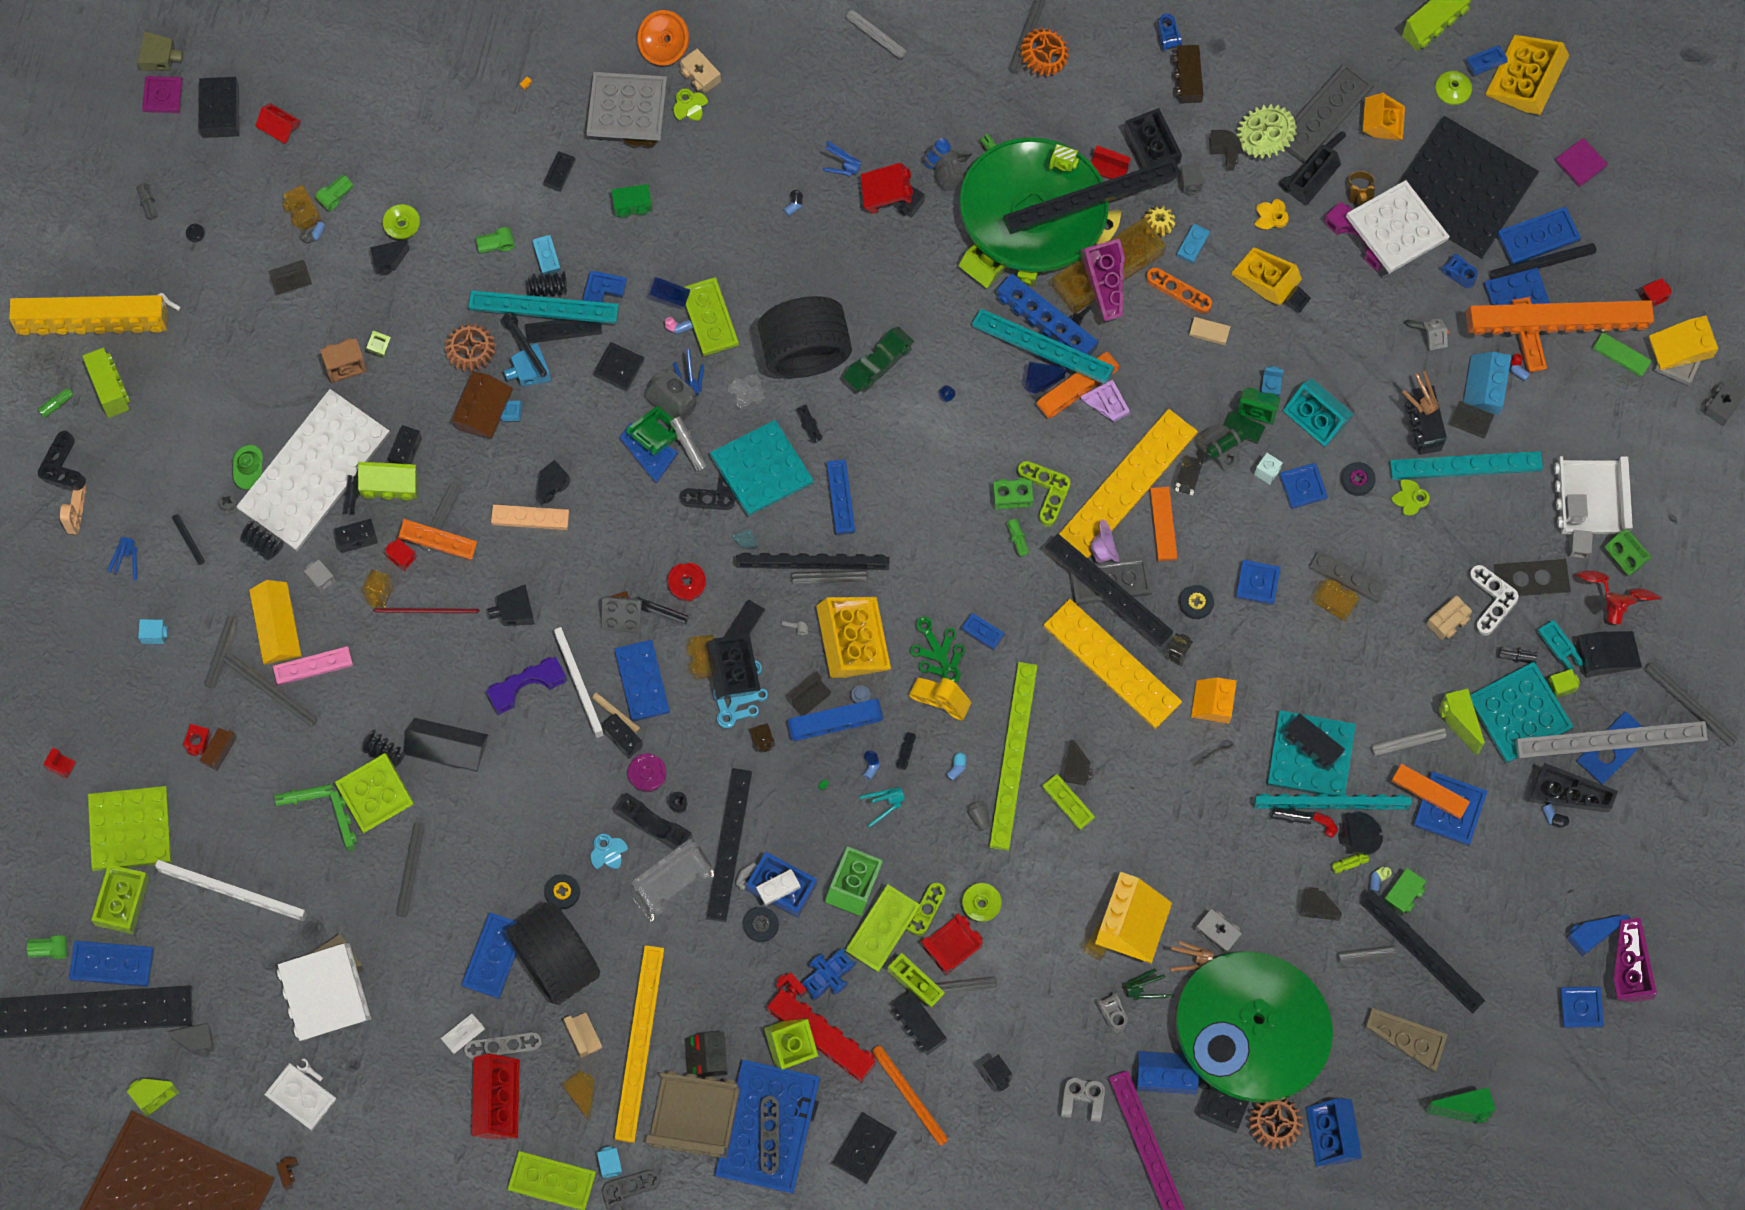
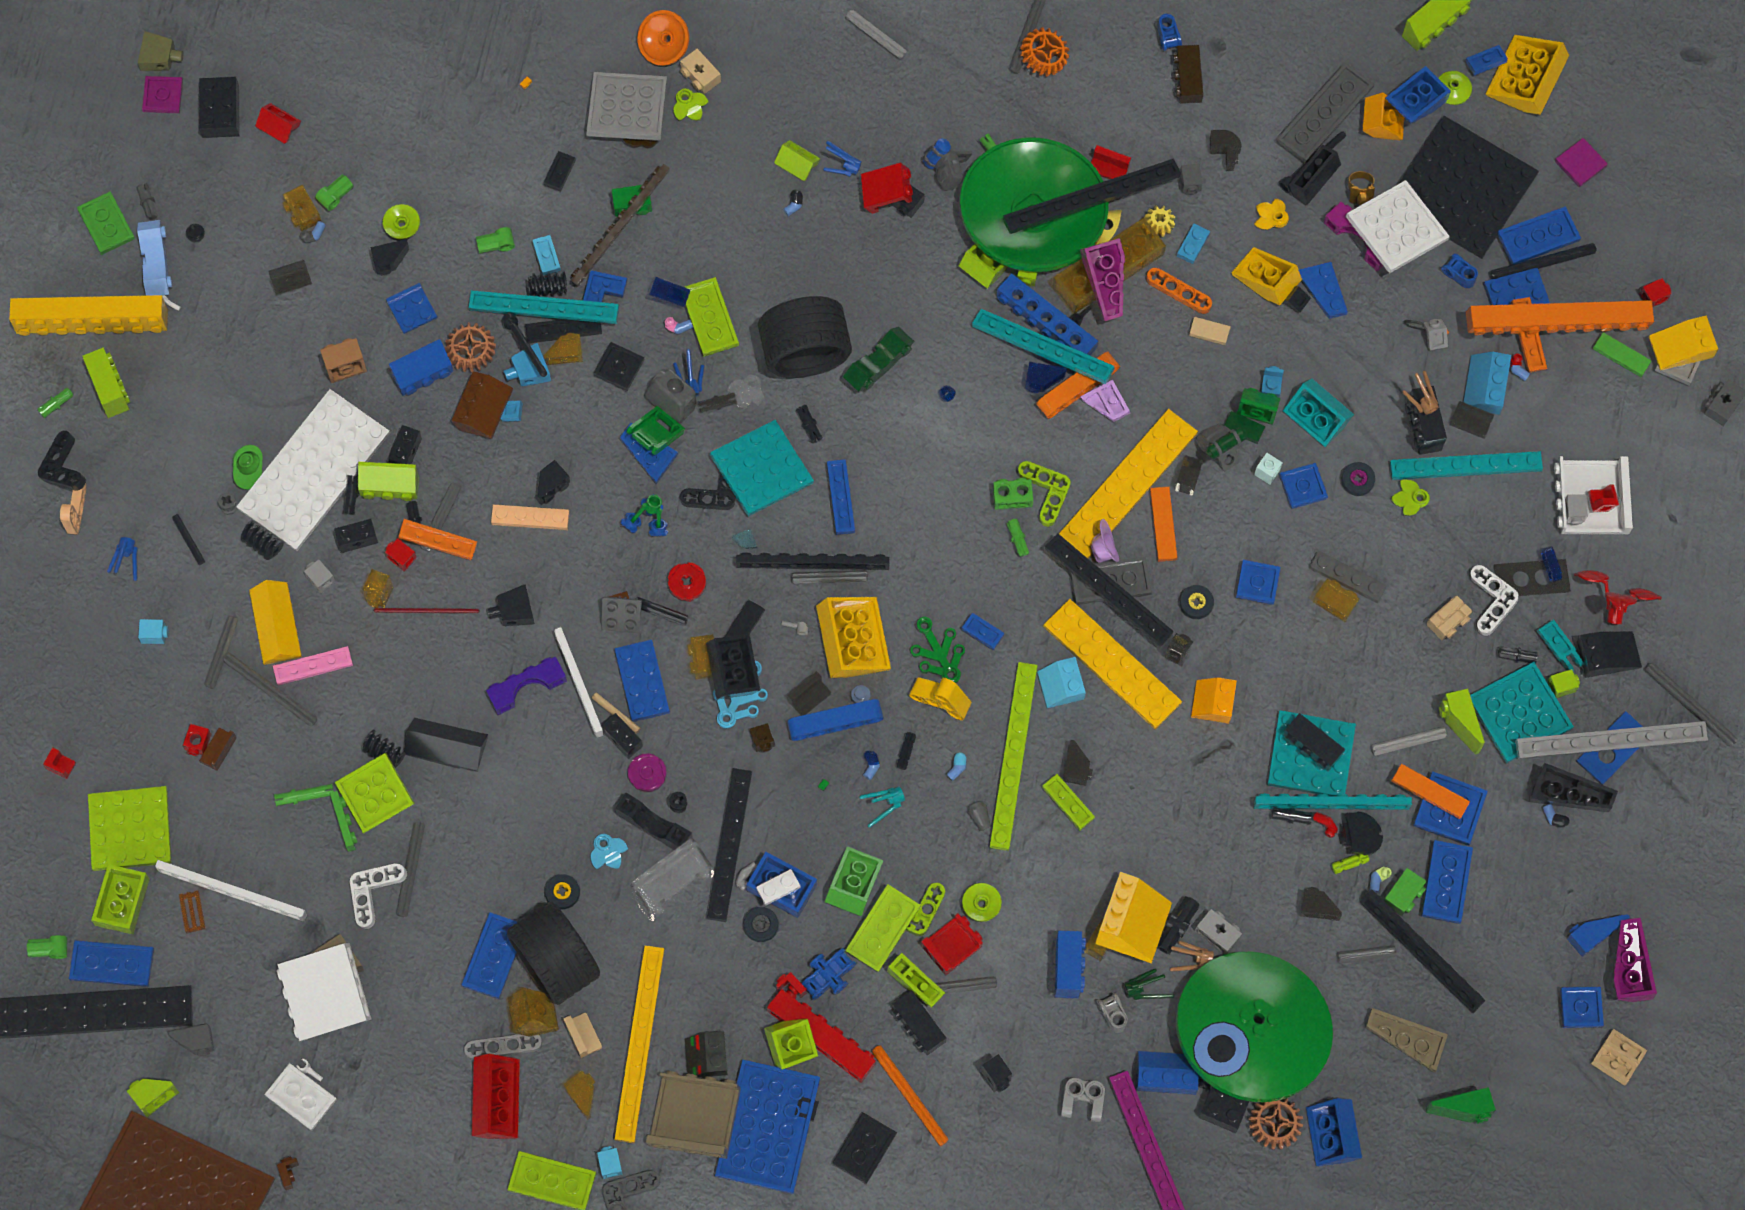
lime brick [366,331,391,357] -> none
white plate [441,1014,485,1054] -> none
light grey pin [670,416,707,472] -> none
dark grey beam [761,1096,779,1175] -> none
lime brick [1049,144,1079,172] -> none
black brick [1124,108,1182,168] -> none
yellowish green gear [1237,104,1297,159] -> none
light grey panel [1569,530,1593,559] -> none
bright green brick [1605,529,1652,576] -> none
none -> bright green tile [77,191,135,255]
none -> light blue brick [137,220,172,296]
none -> clear orange tile [179,890,206,933]
none -> white beam [350,864,407,929]
none -> blue piece [386,283,437,334]
none -> blue slope [389,339,453,396]
none -> black axle [406,501,422,524]
none -> clear yellow slope [507,987,559,1037]
none -> clear yellow slope [544,333,583,365]
none -> dark brown plate [571,164,670,287]
none -> plant [621,494,668,536]
none -> clear smoke pin [698,392,737,413]
none -> lime panel [774,140,820,181]
none -> medium azure slope [1037,657,1086,708]
none -> blue brick [1055,931,1086,999]
none -> black piece [1157,896,1200,955]
none -> blue wing [1299,262,1348,319]
none -> blue slope [1386,66,1451,124]
none -> blue plate [1422,840,1473,924]
none -> clear blue beam [1541,546,1562,582]
none -> red panel [1588,484,1619,512]
none -> tan slope [1591,1029,1647,1086]

